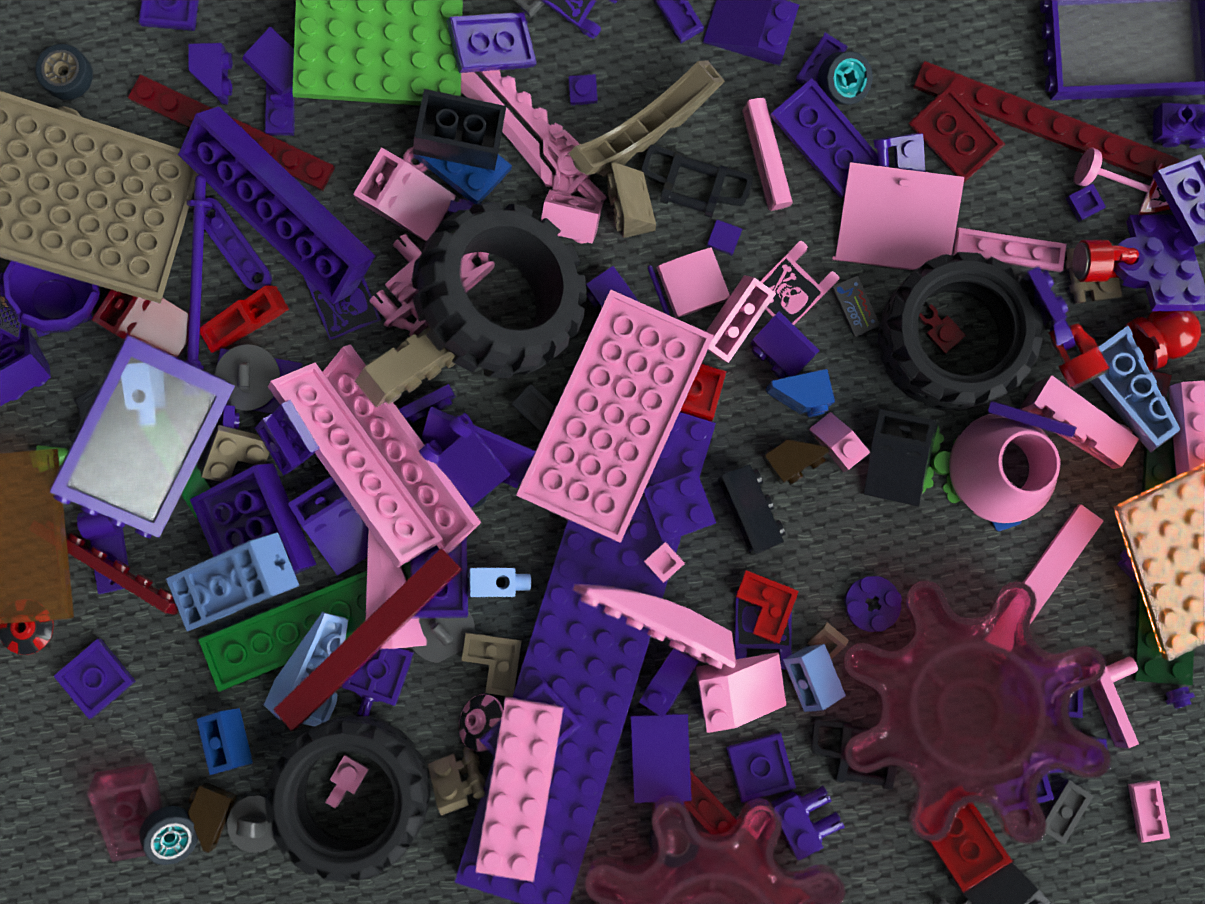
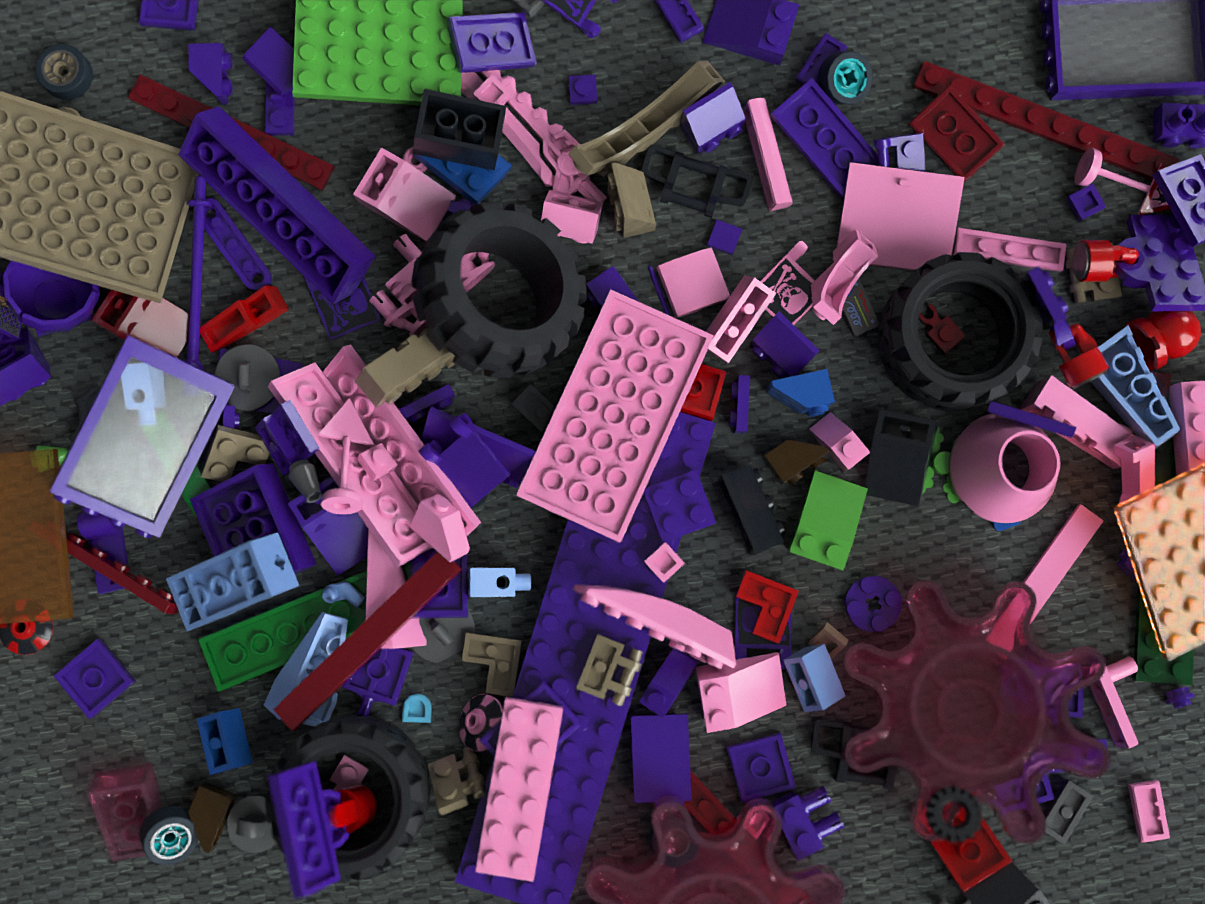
none -> dark purple plate [268,761,377,899]
none -> dark grey cone [288,460,323,503]
none -> bright pink piece [318,398,374,514]
none -> medium blue arm [322,582,366,608]
none -> bright pink plate [357,443,397,481]
none -> medium azure tile [402,693,432,723]
none -> bright pink slope [410,493,470,562]
none -> bright pink plate [473,74,512,105]
none -> dark tan plate [576,634,643,706]
none -> slope [680,82,746,154]
none -> dark purple plate [729,375,750,434]
none -> bright green slope [787,470,868,570]
none -> bright pink arch [811,229,878,325]
none -> black tyre [925,786,983,842]
none -> bright pink leg [1114,435,1155,518]

